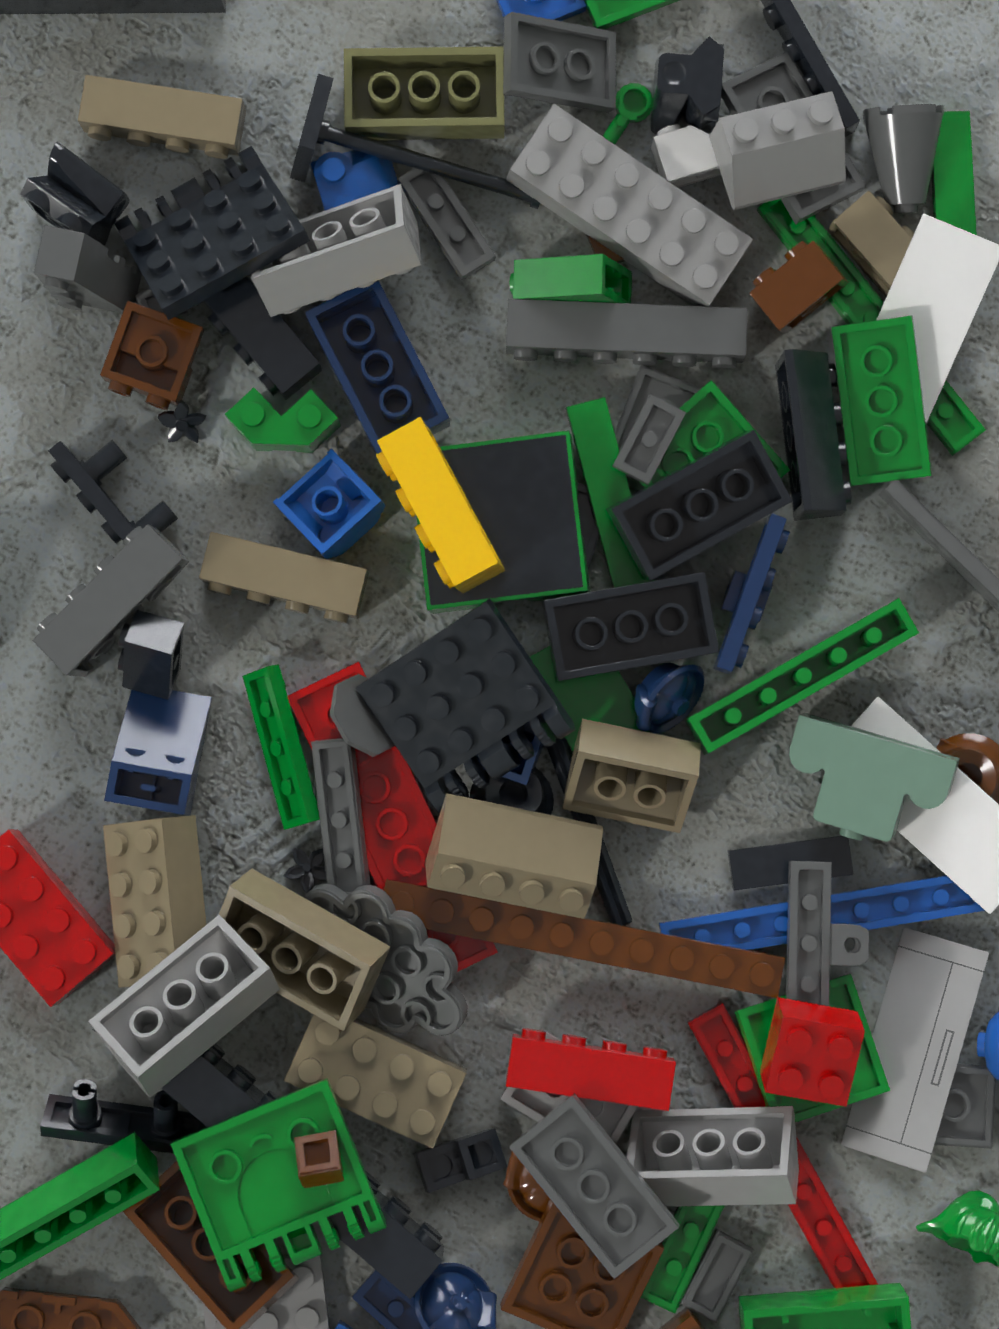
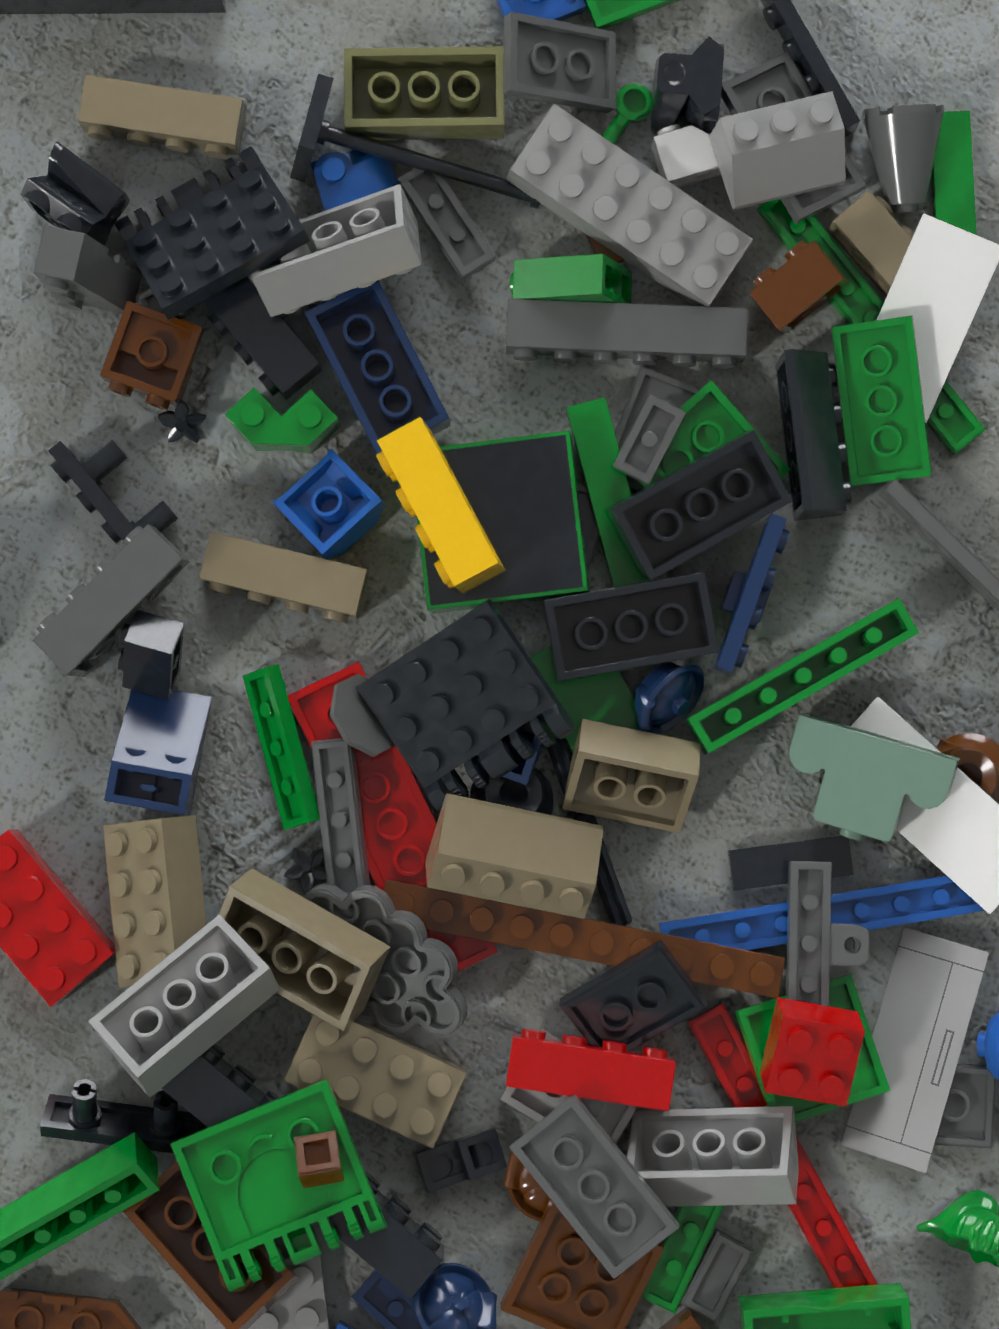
none -> black tile [559,940,707,1051]

